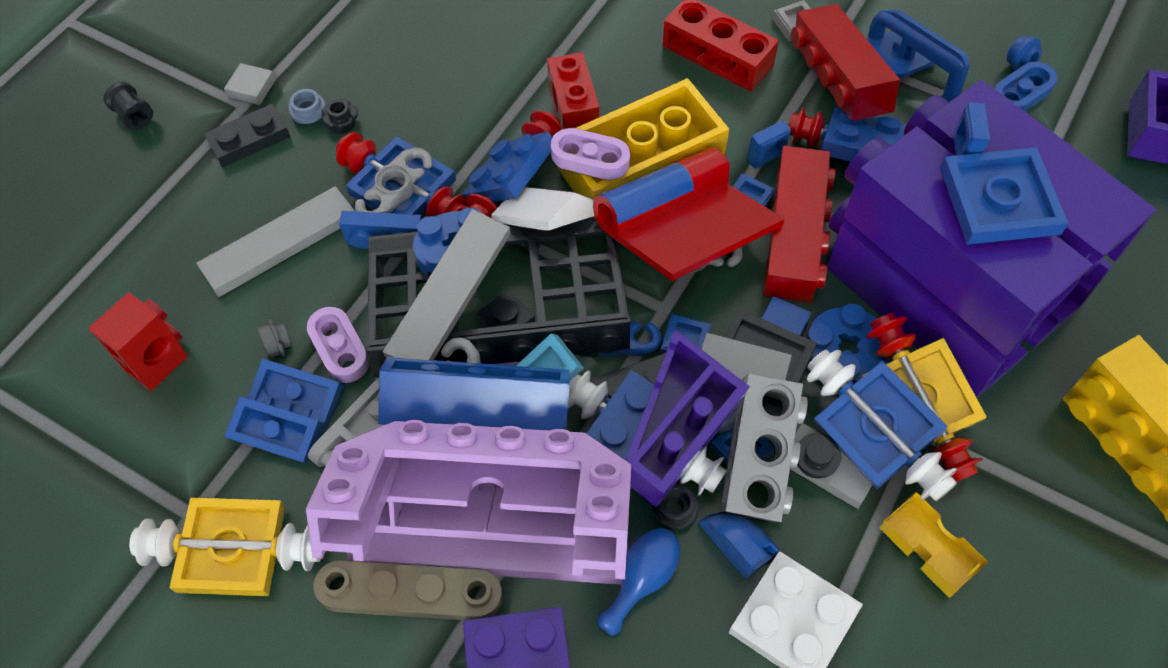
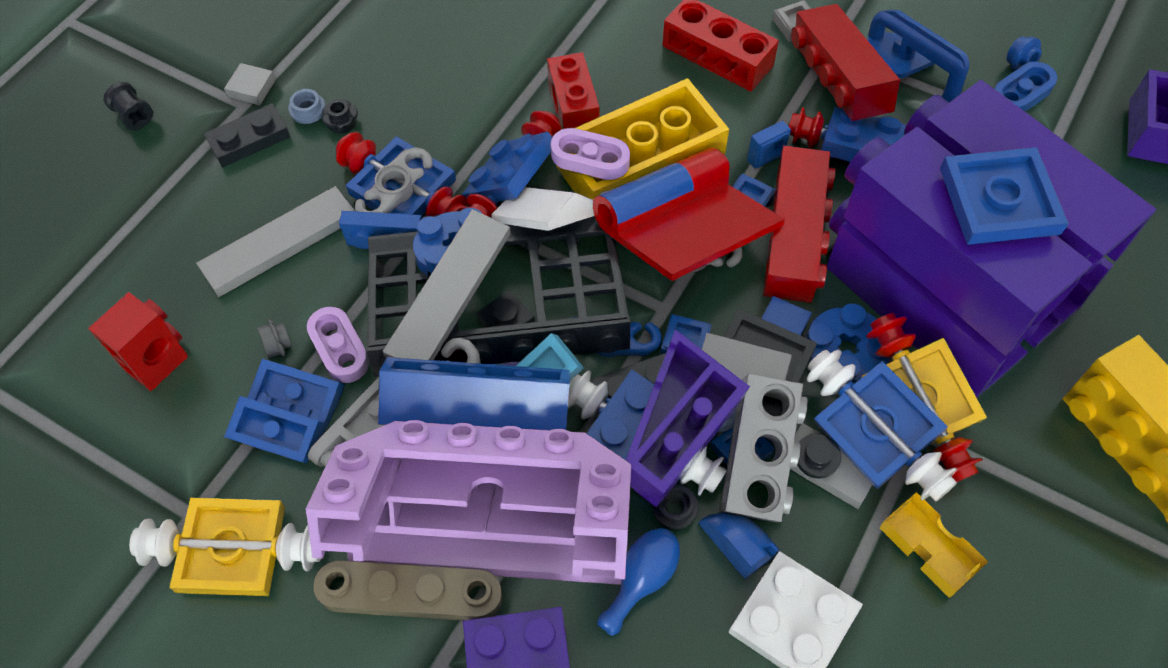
blue tile [953,102,990,155] -> none

